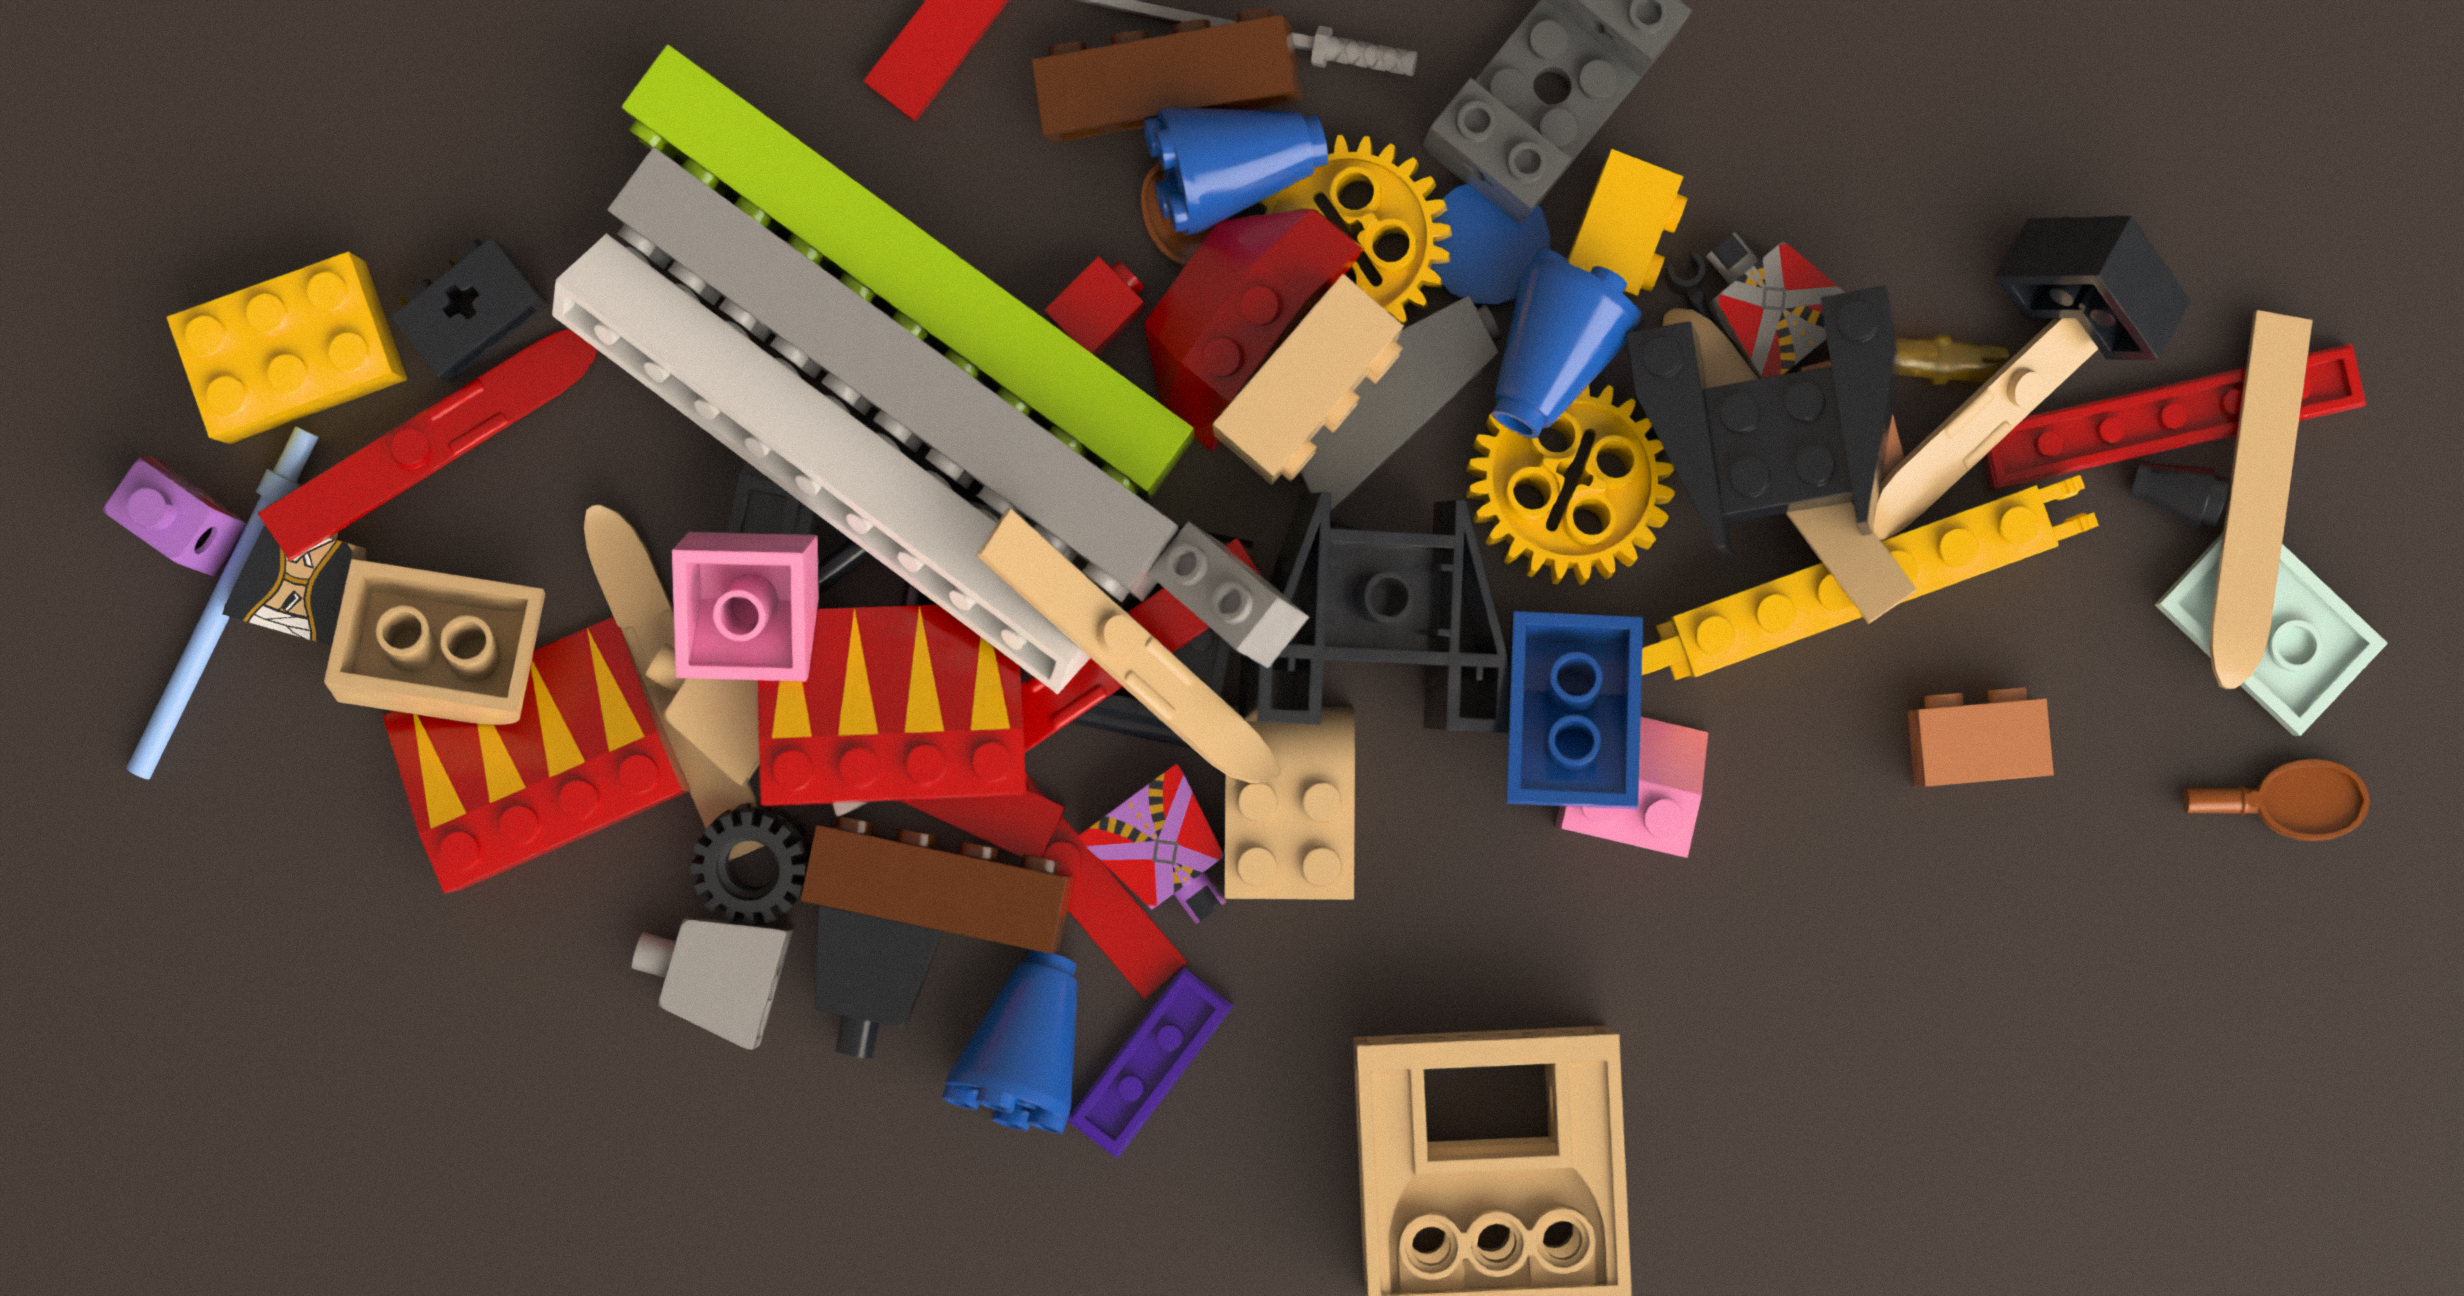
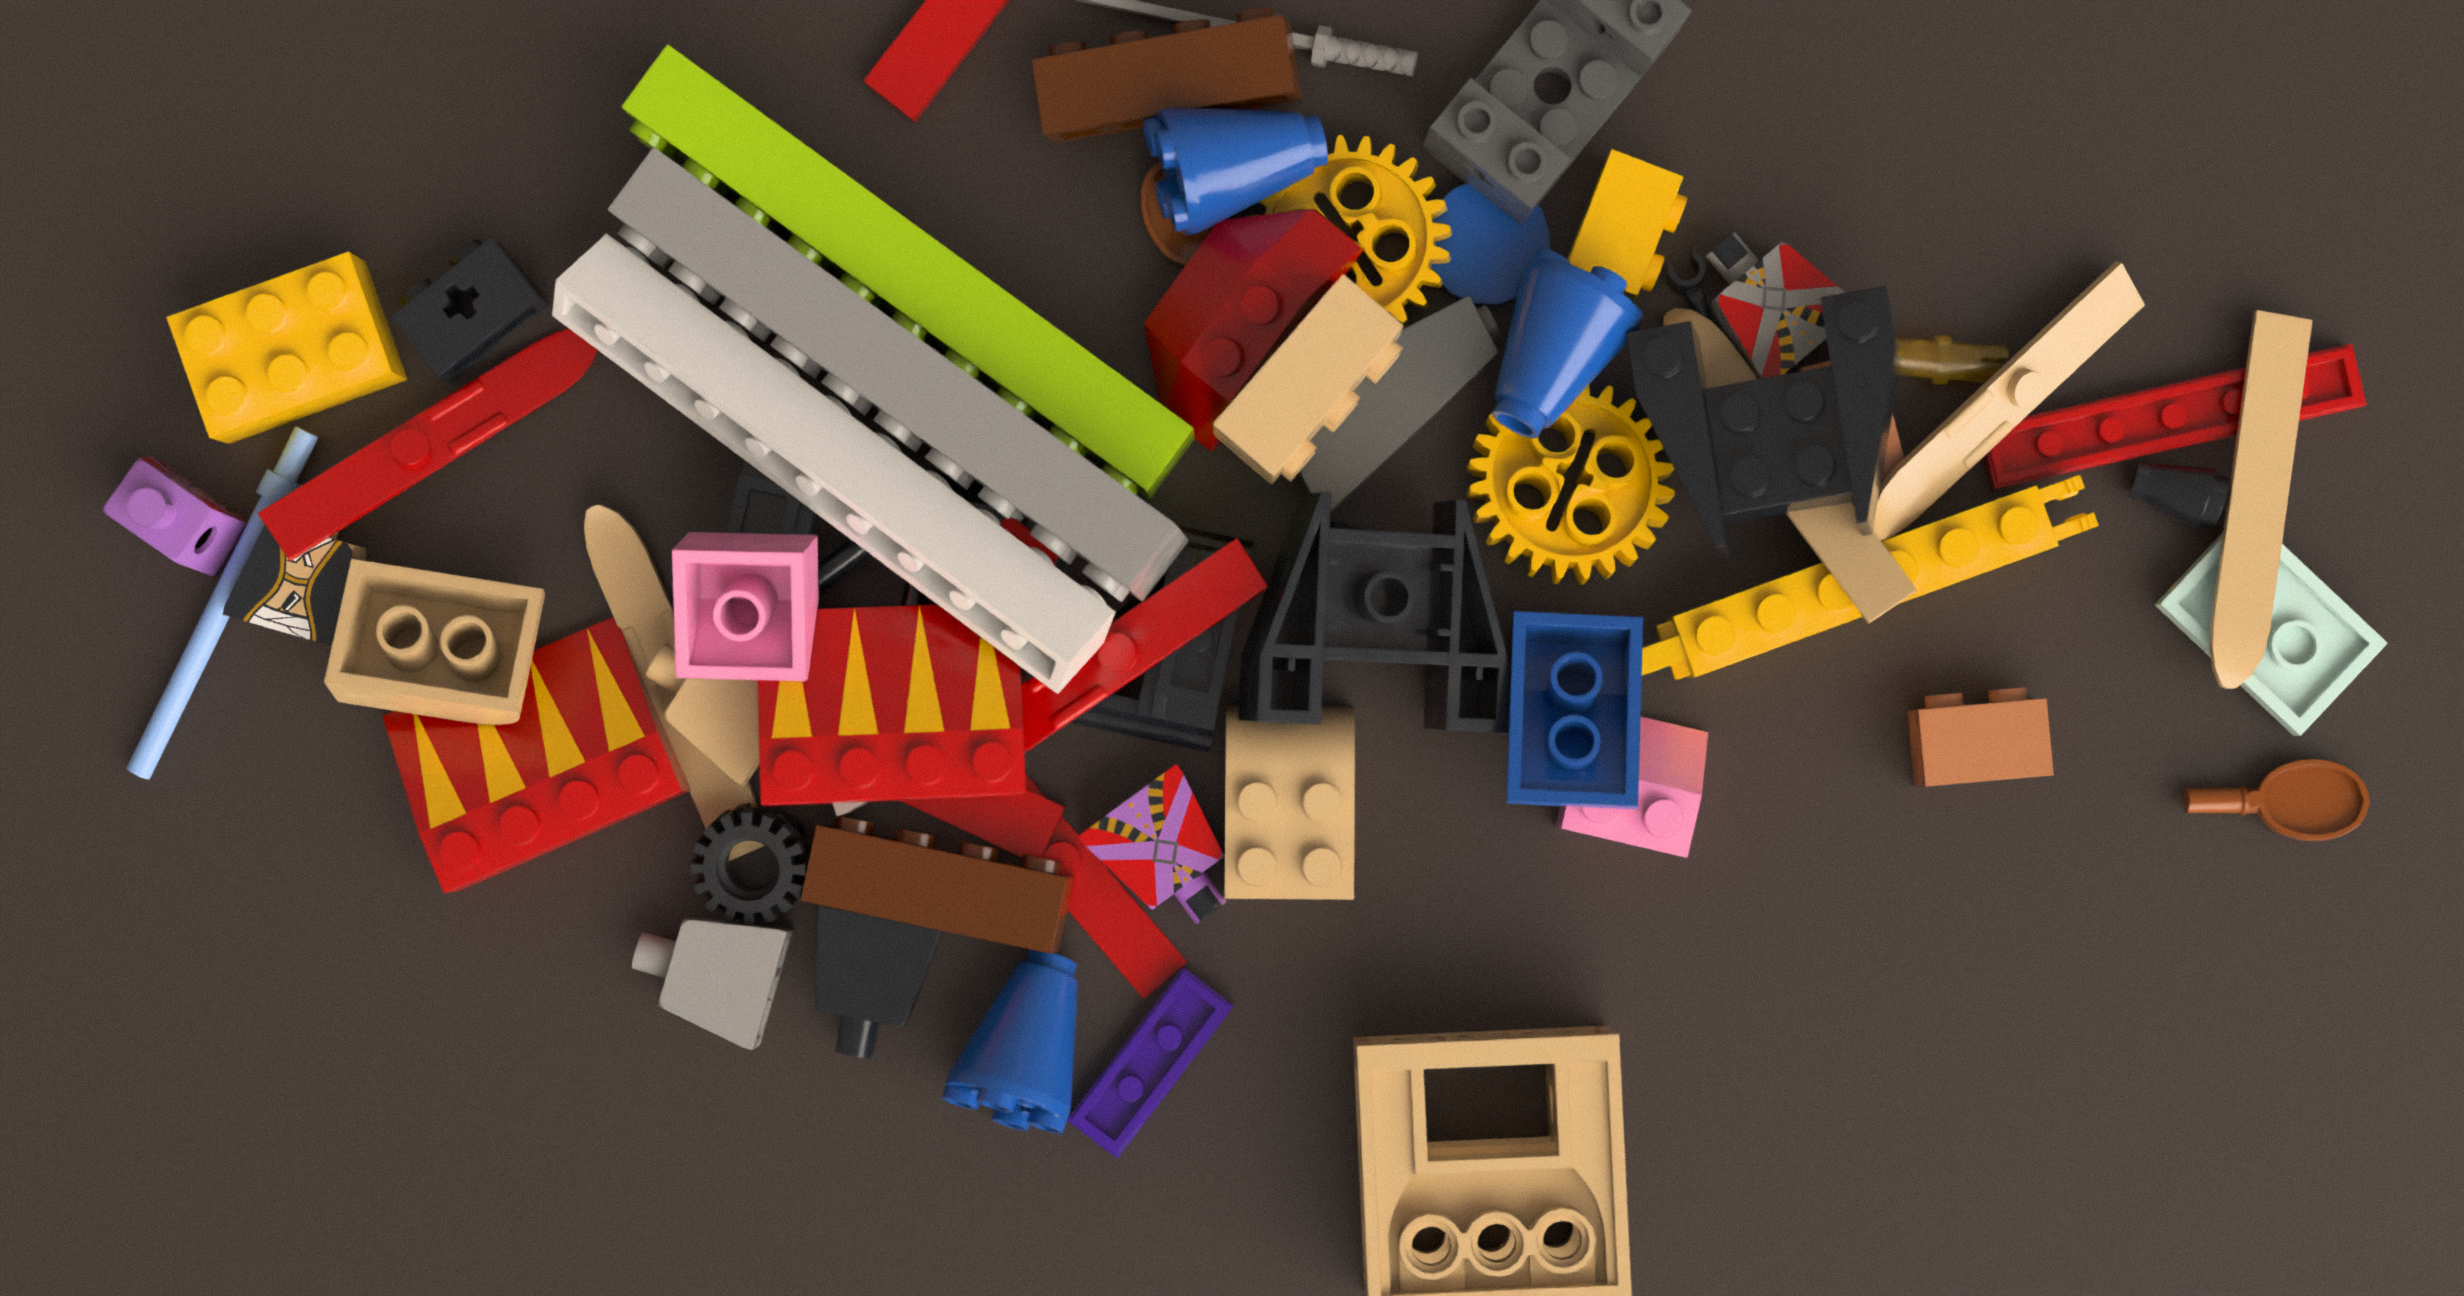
tan piece [976,509,1281,783] -> none
red brick [1044,256,1145,357] -> none
light grey brick [1148,522,1309,668] -> none
black brick [1995,215,2191,360] -> none

